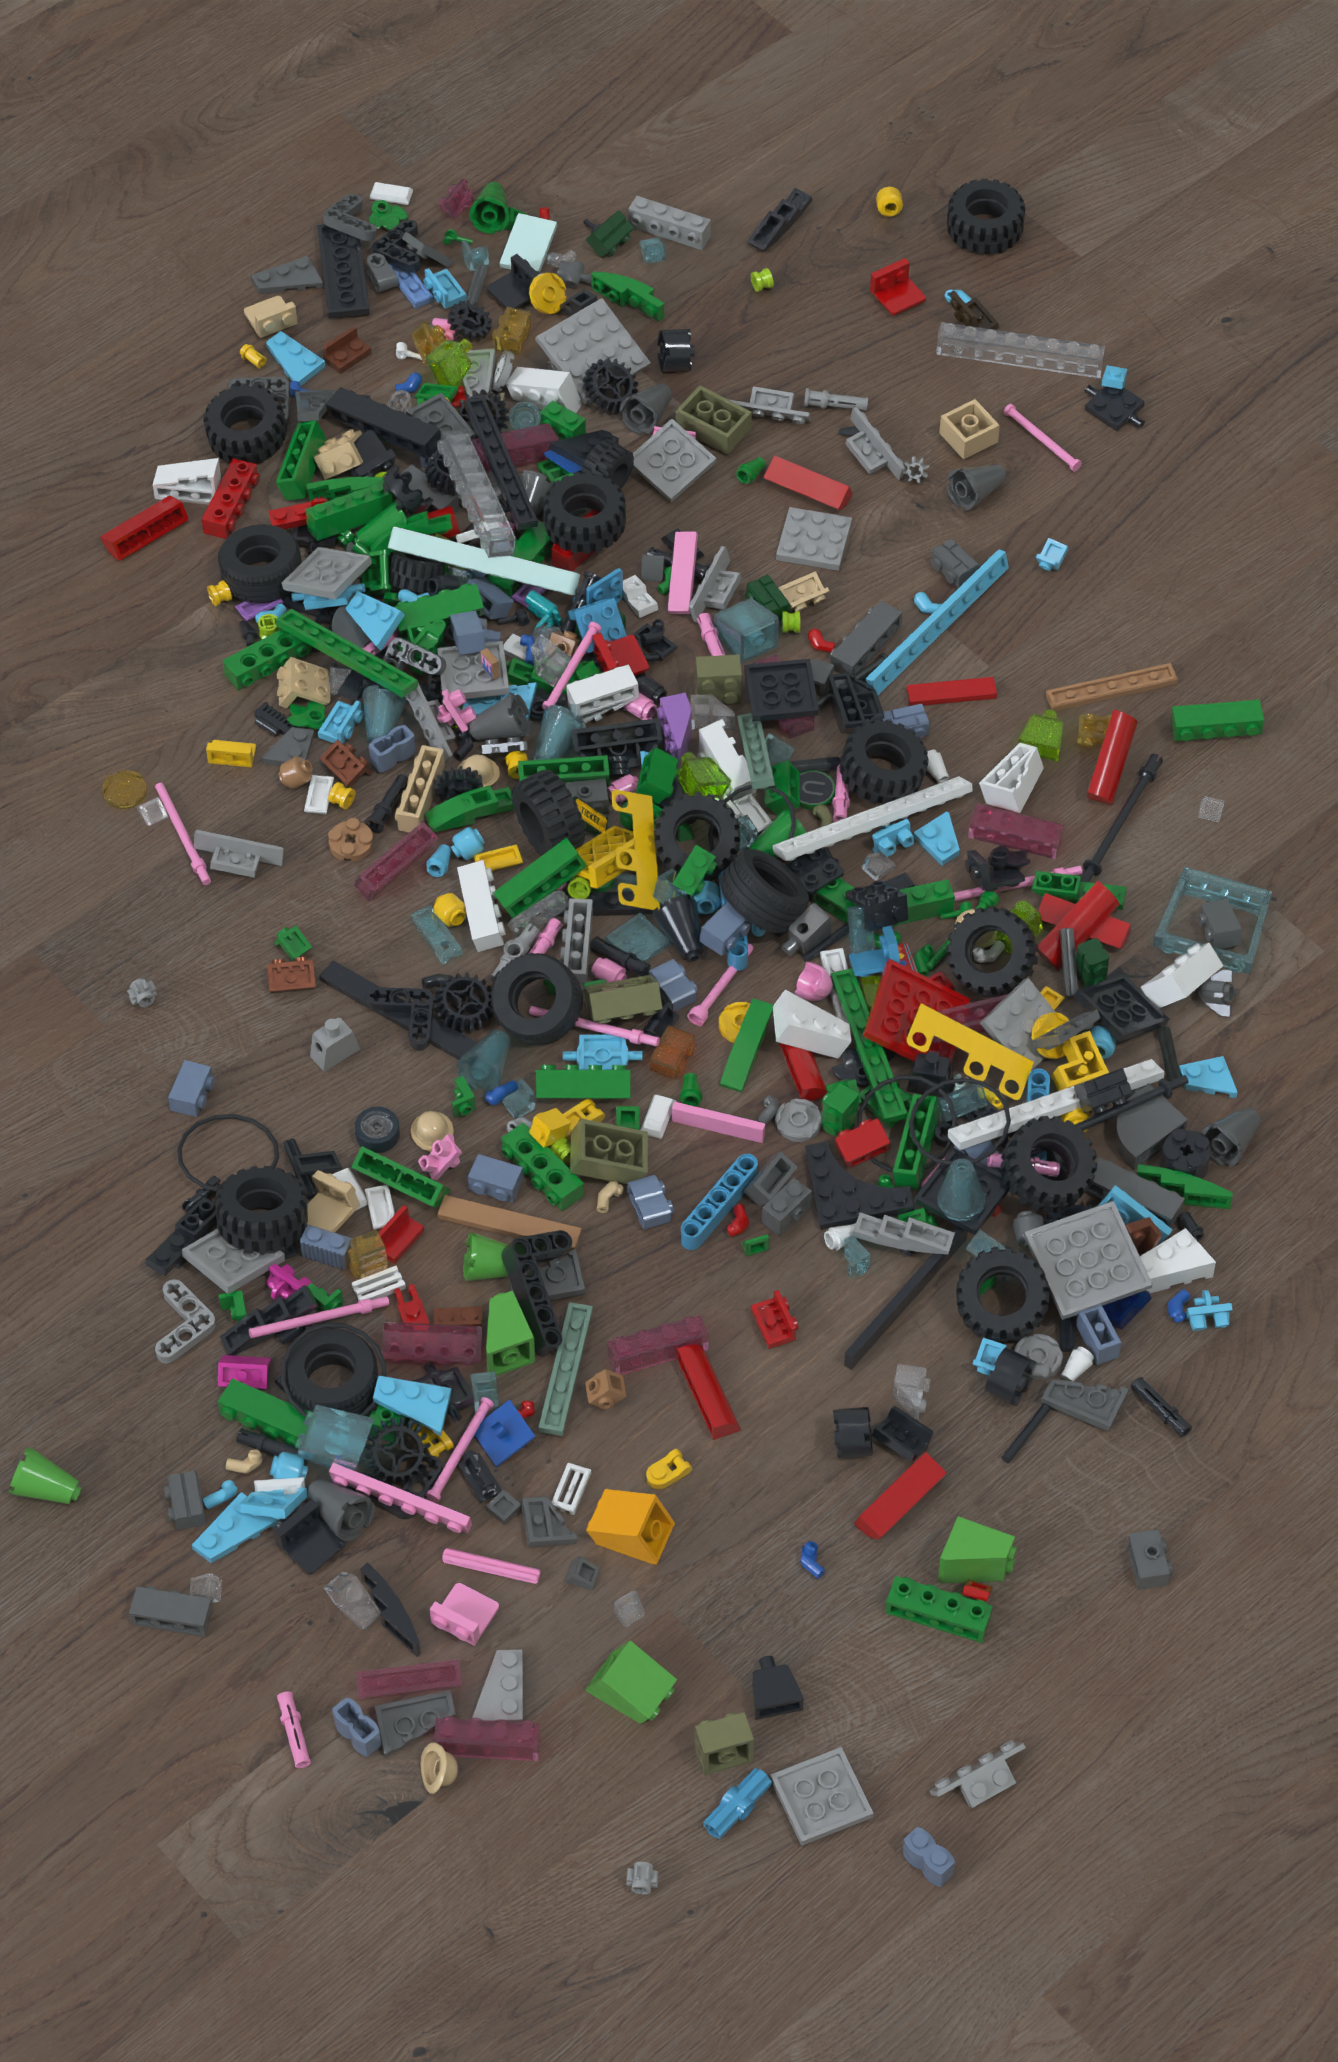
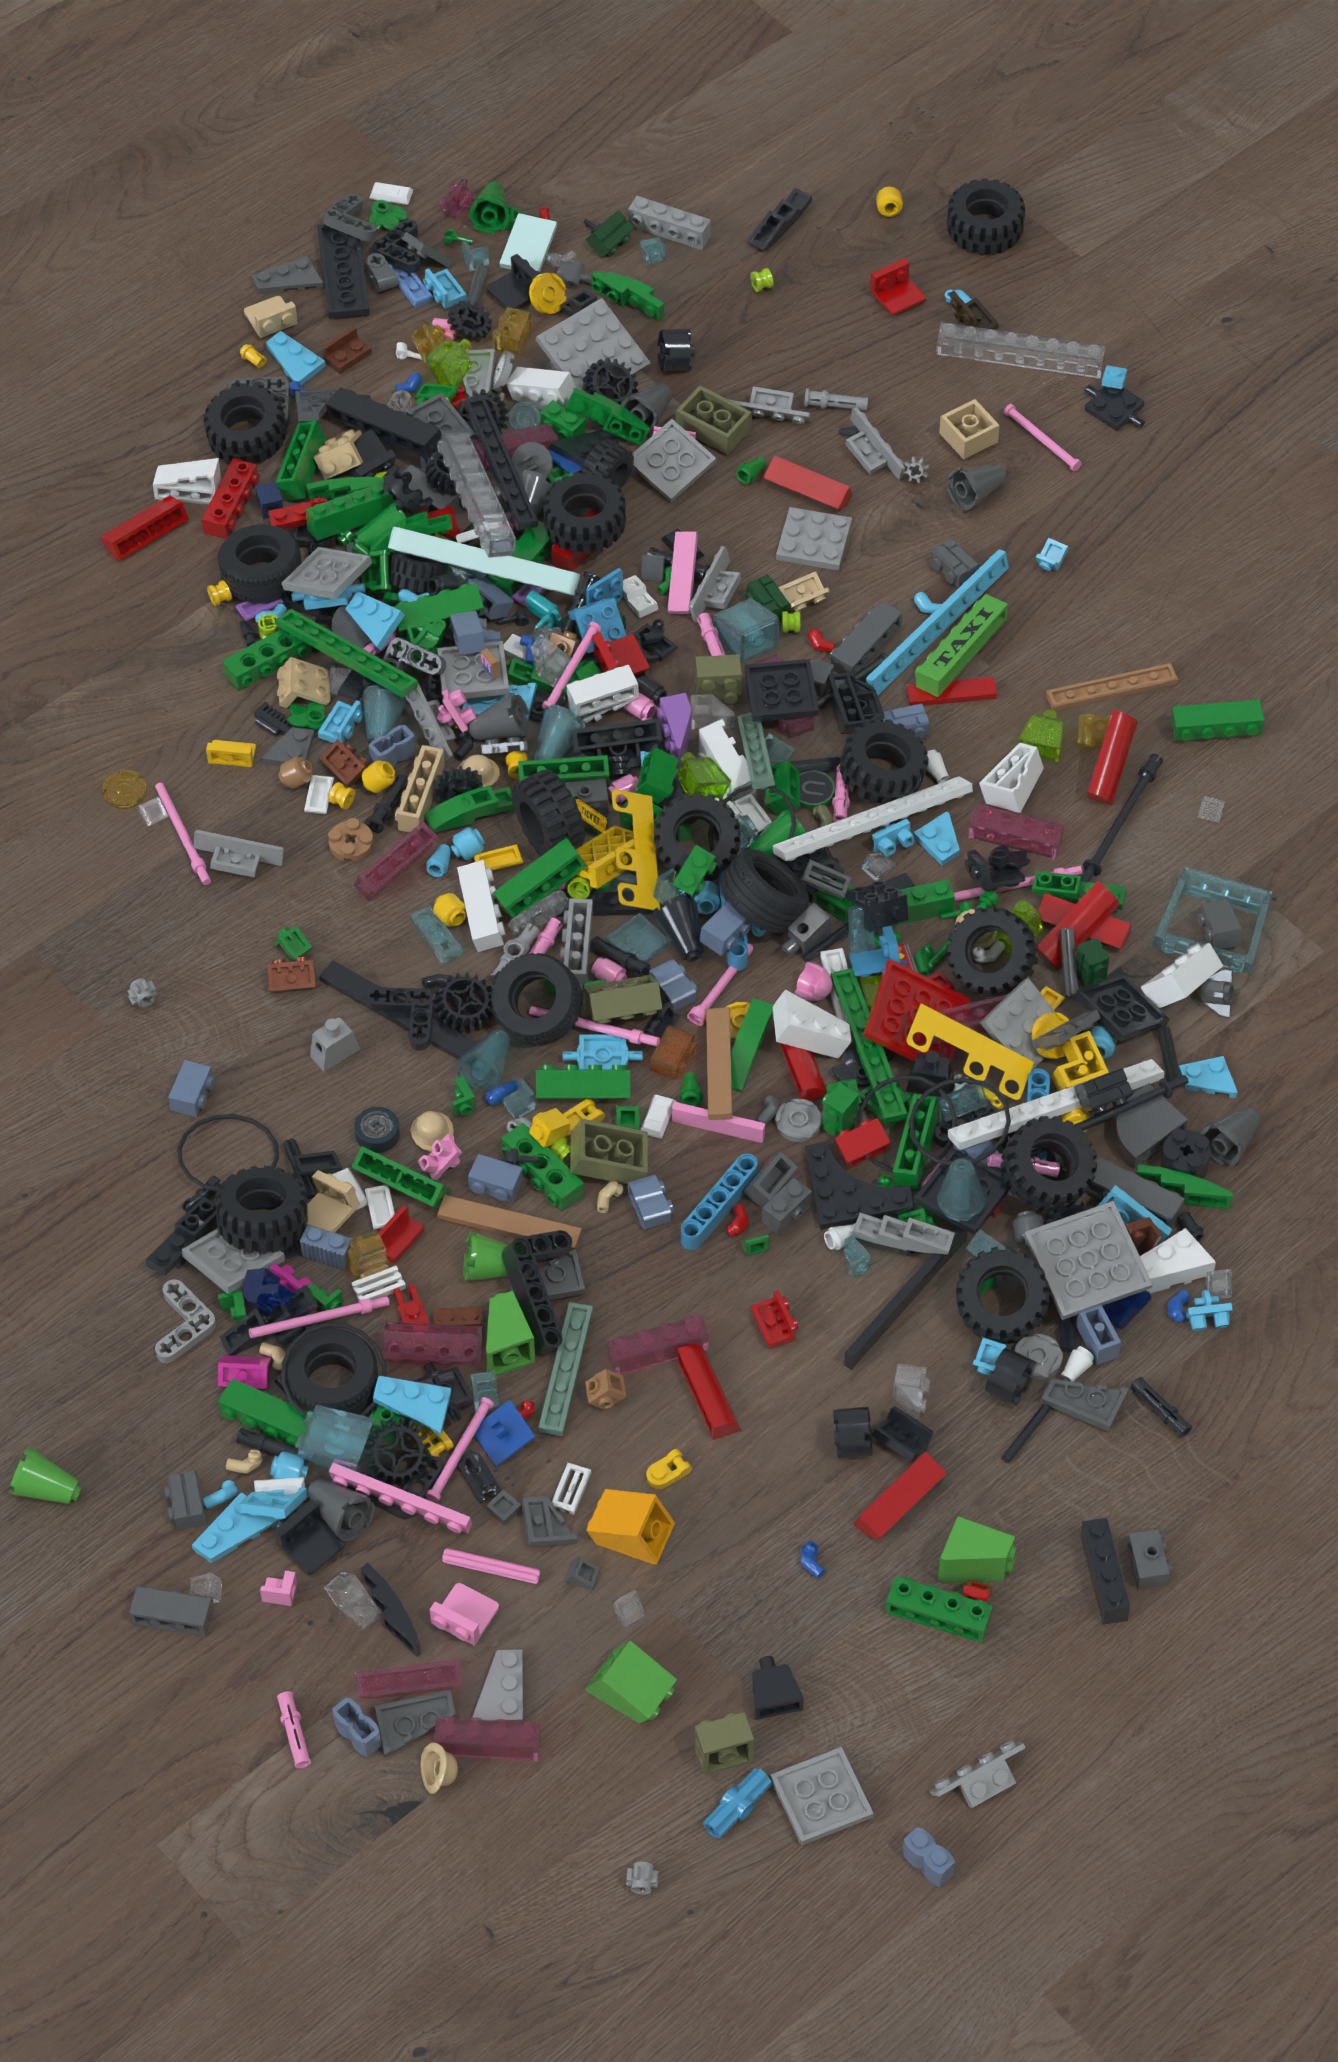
none -> clear blue brick [243,1268,295,1314]
none -> dark blue panel [255,482,283,519]
none -> tan arm [259,1342,286,1371]
none -> bright pink panel [260,1571,297,1606]
none -> yellow head [362,760,395,793]
none -> black hand [505,1148,539,1165]
none -> dark grey piece [511,442,553,478]
none -> green slope [565,387,650,446]
none -> medium nougat tile [706,1007,733,1120]
none -> dark grey tile [800,860,851,900]
none -> bright green brick [915,594,1008,697]
none -> black brick [1080,1518,1130,1625]
none -> clear slope [1205,1269,1232,1298]

